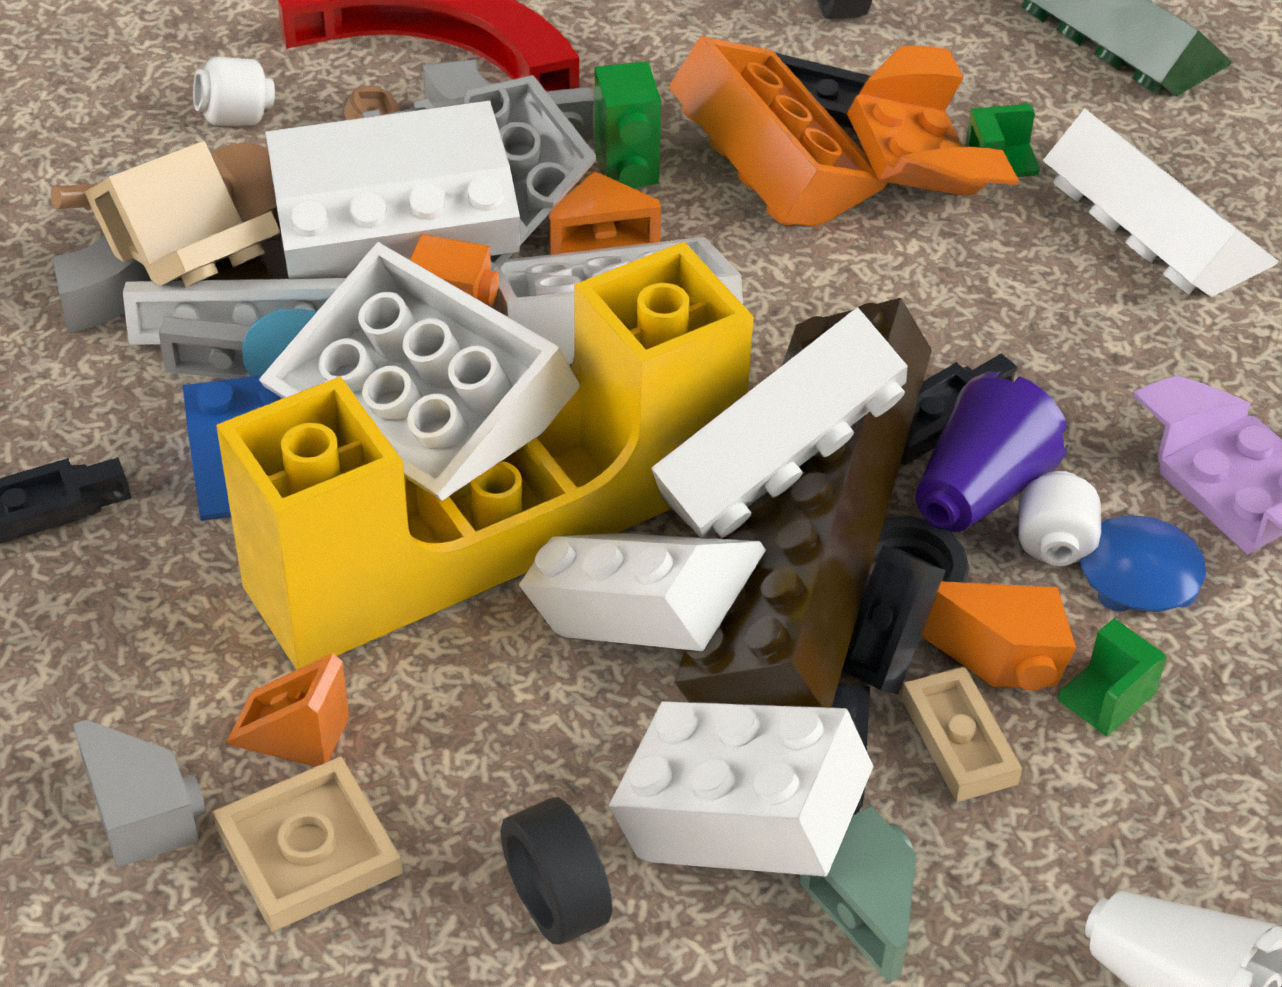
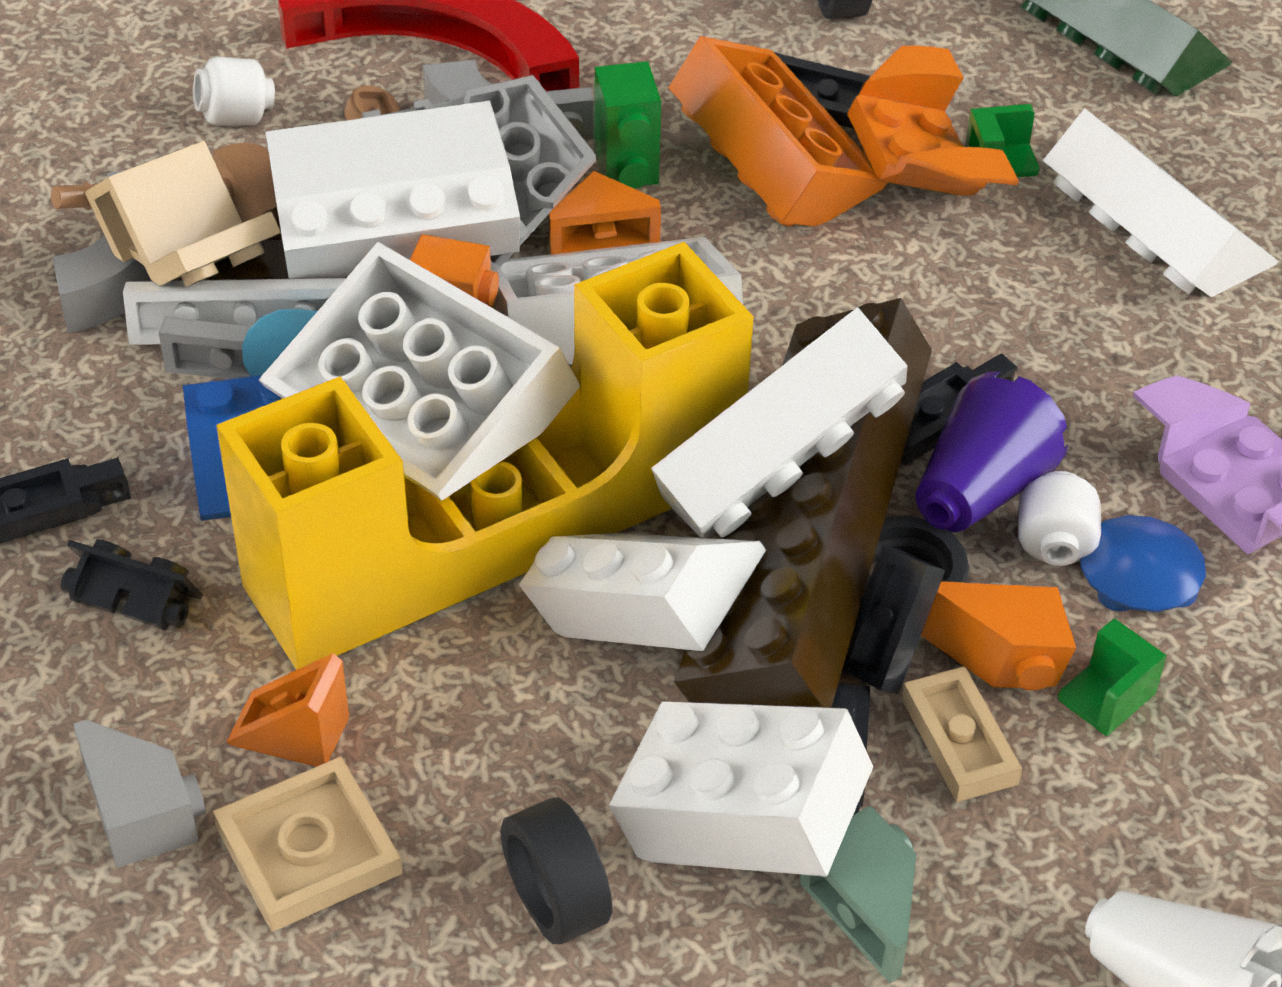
none -> black hinge [61,539,203,630]

